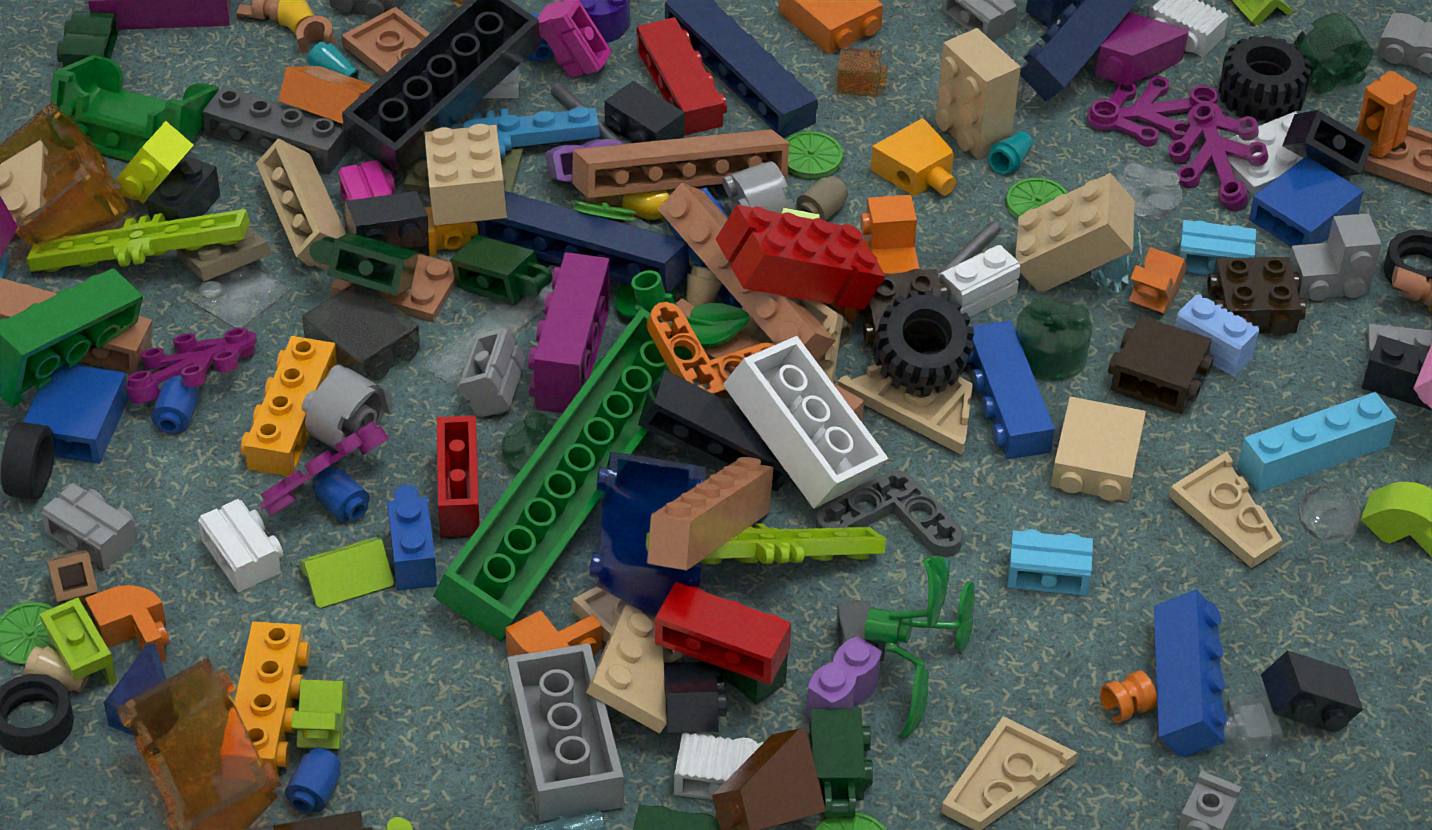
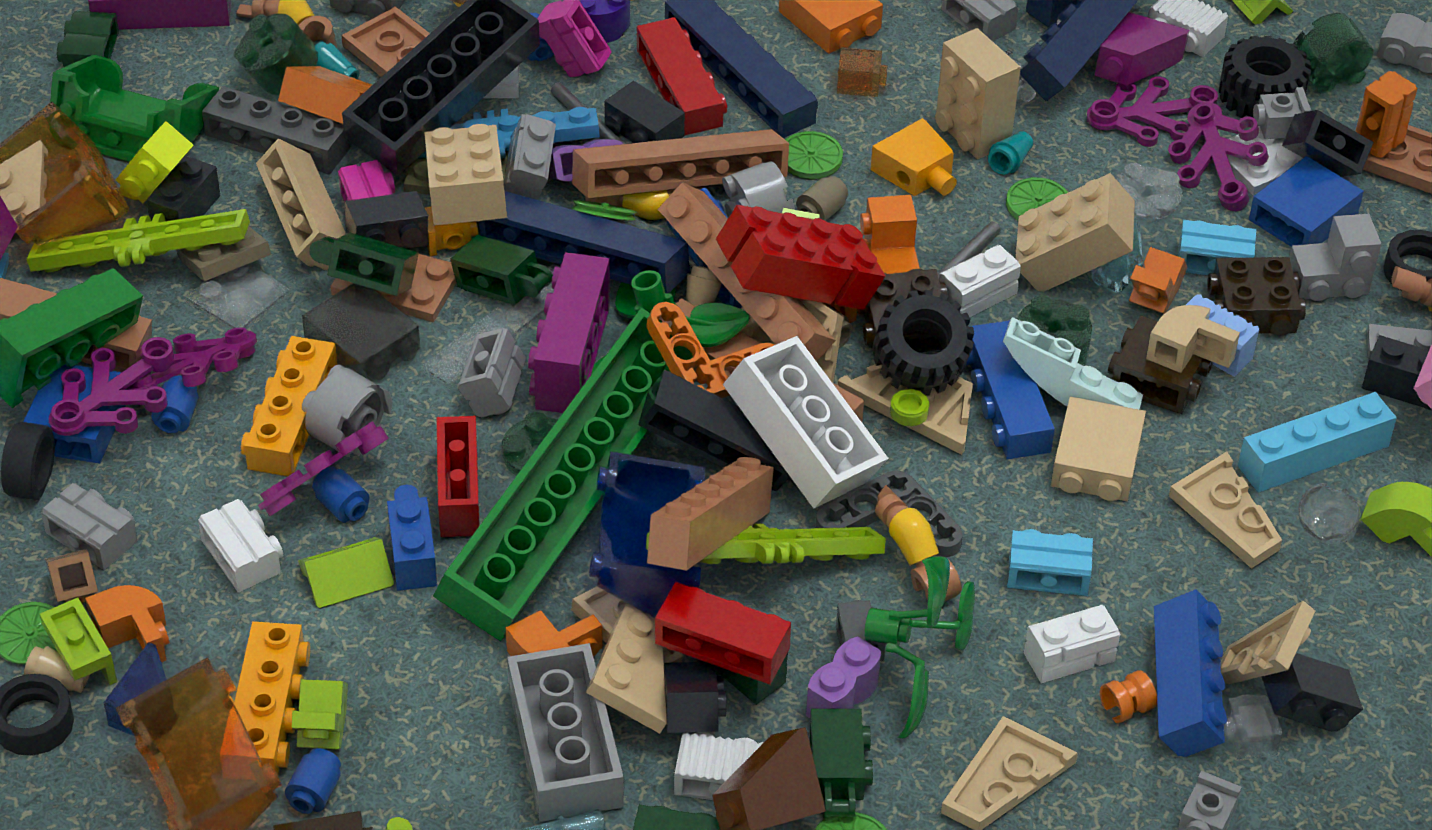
none -> magenta plant [49,337,174,436]
none -> clear green brick [234,14,318,95]
none -> light grey brick [504,114,556,200]
none -> piece [875,485,962,601]
none -> lime tile [890,389,929,426]
none -> light aqua slope [1003,317,1143,410]
none -> white brick [1024,605,1120,683]
none -> tan brick [1146,305,1240,373]
none -> tan wing [1220,601,1315,685]
none -> light grey brick [1253,87,1311,139]

